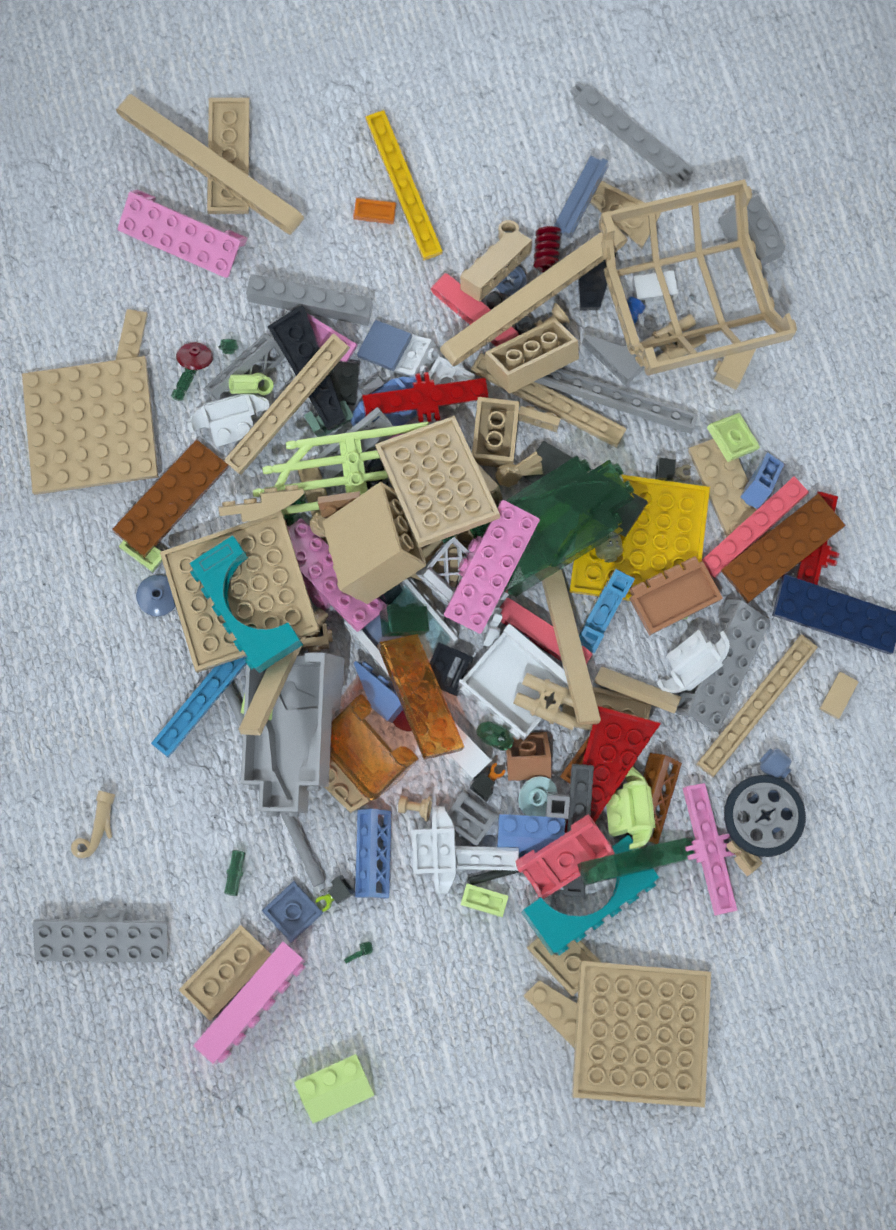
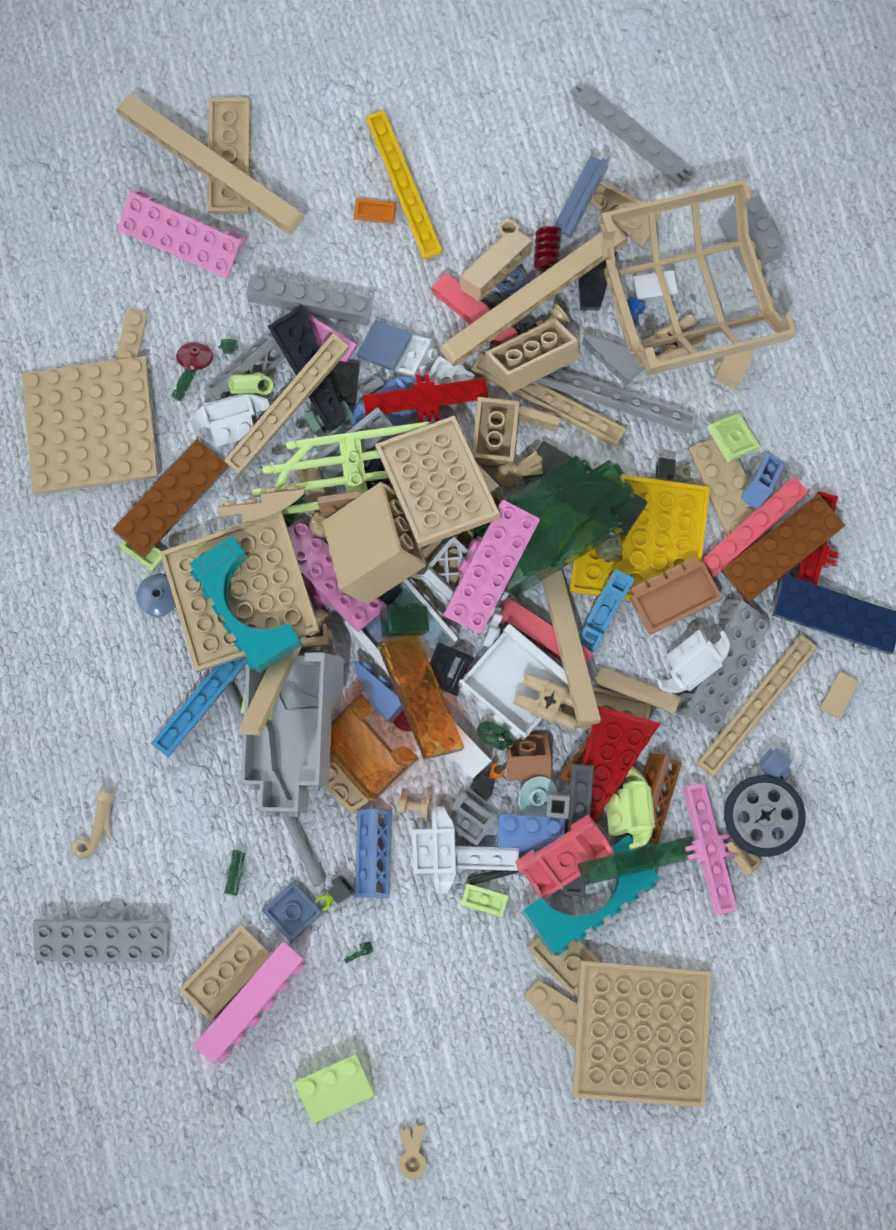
none -> tan piece [399,1123,426,1179]

